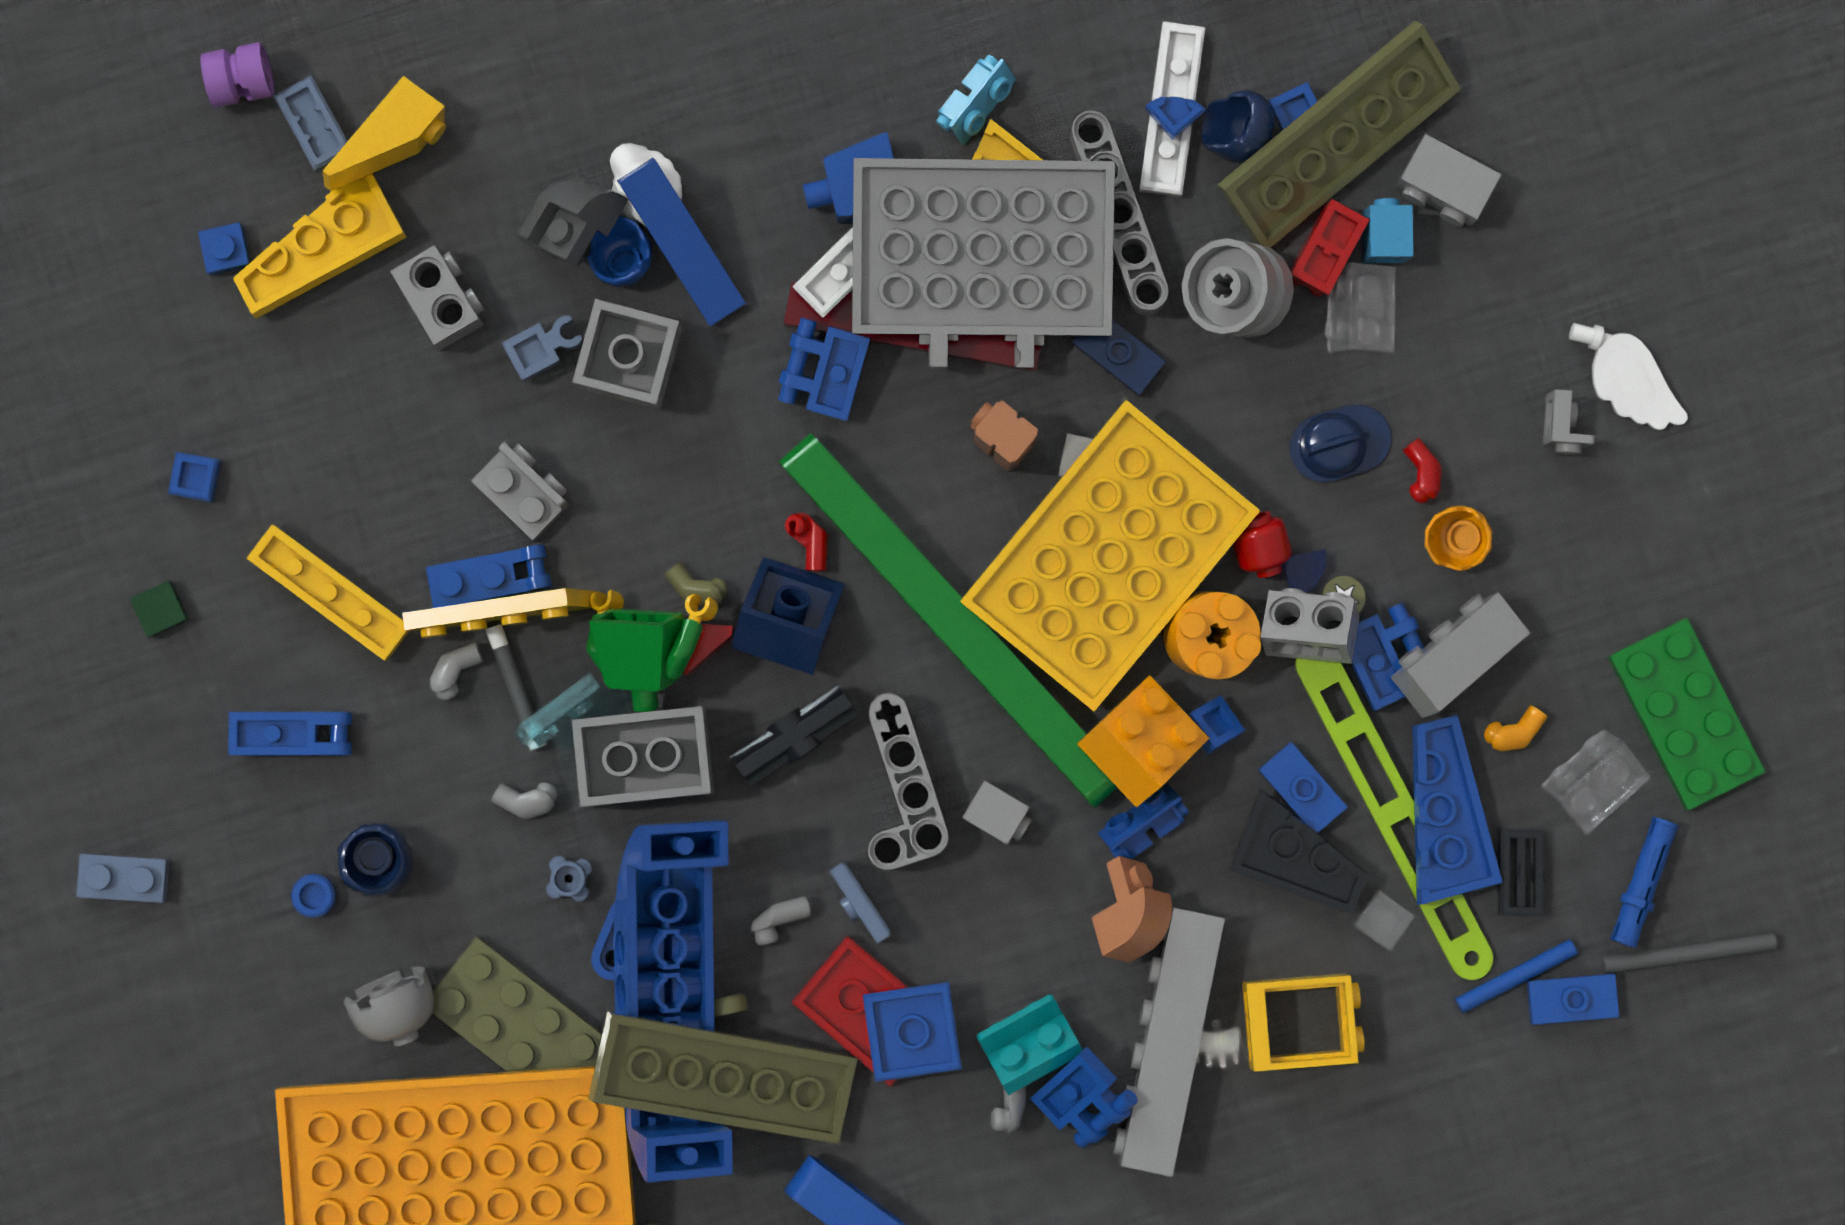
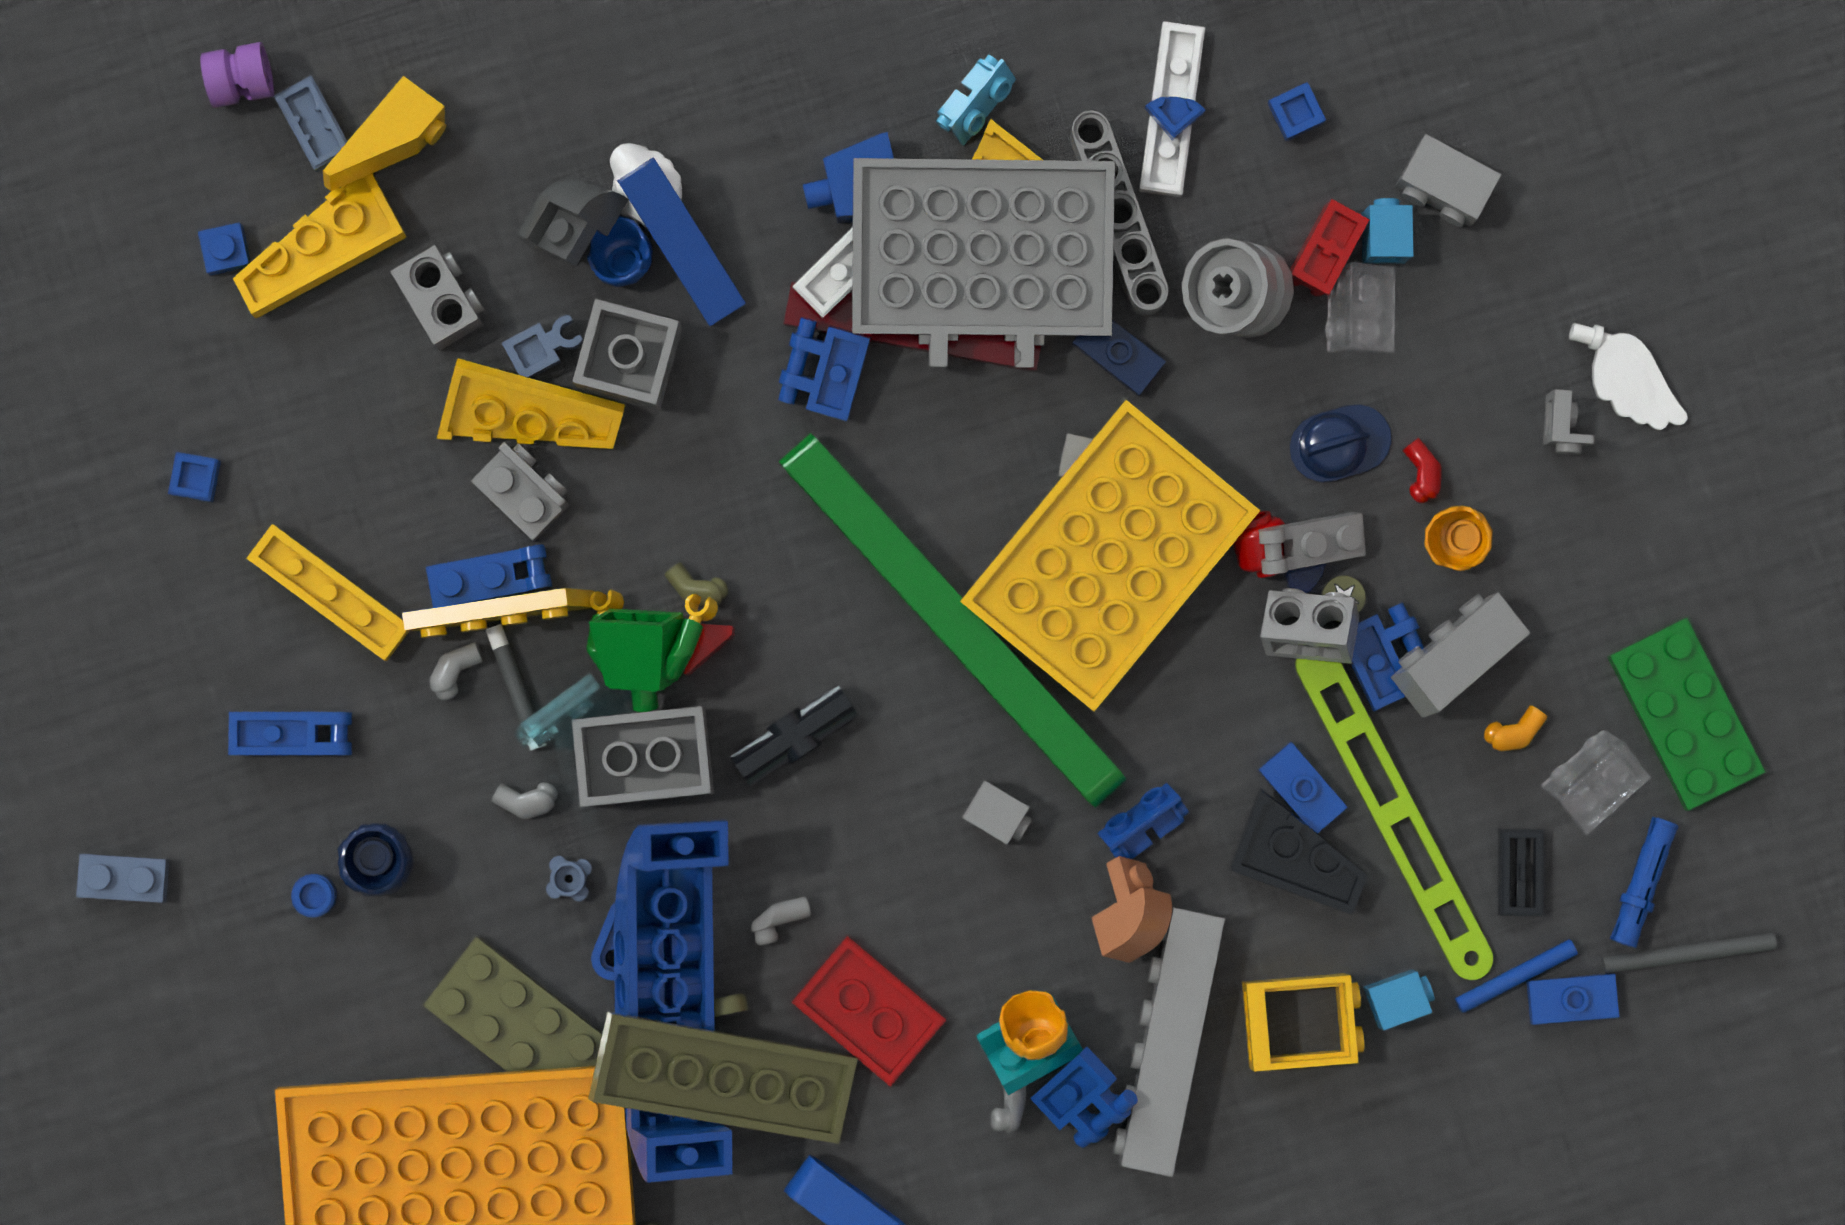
dark green tile [129,580,189,638] -> none
light grey cylinder [344,966,434,1046] -> none
dark blue slope [731,557,845,675] -> none
red arm [785,513,828,572] -> none
sand blue plate [829,862,891,944] -> none
blue plate [863,981,962,1082] -> none
light grey beam [868,693,948,870] -> none
nougat brick [970,400,1038,471] -> none
light orange brick [1077,675,1209,808] -> none
light orange brick [1163,591,1261,679] -> none
blue plate [1188,695,1245,754] -> none
clear piece [1196,1019,1249,1069] -> none
dark blue hair [1201,90,1275,163] -> none
olive plate [1217,21,1461,248] -> none
clear plate [1353,890,1415,951] -> none
blue wing [1412,715,1503,905] -> none
none -> yellow wing [436,358,625,449]
none -> light orange hair [999,990,1068,1060]
none -> light grey plate [1258,512,1366,574]
none -> dark azure brick [1363,969,1435,1031]

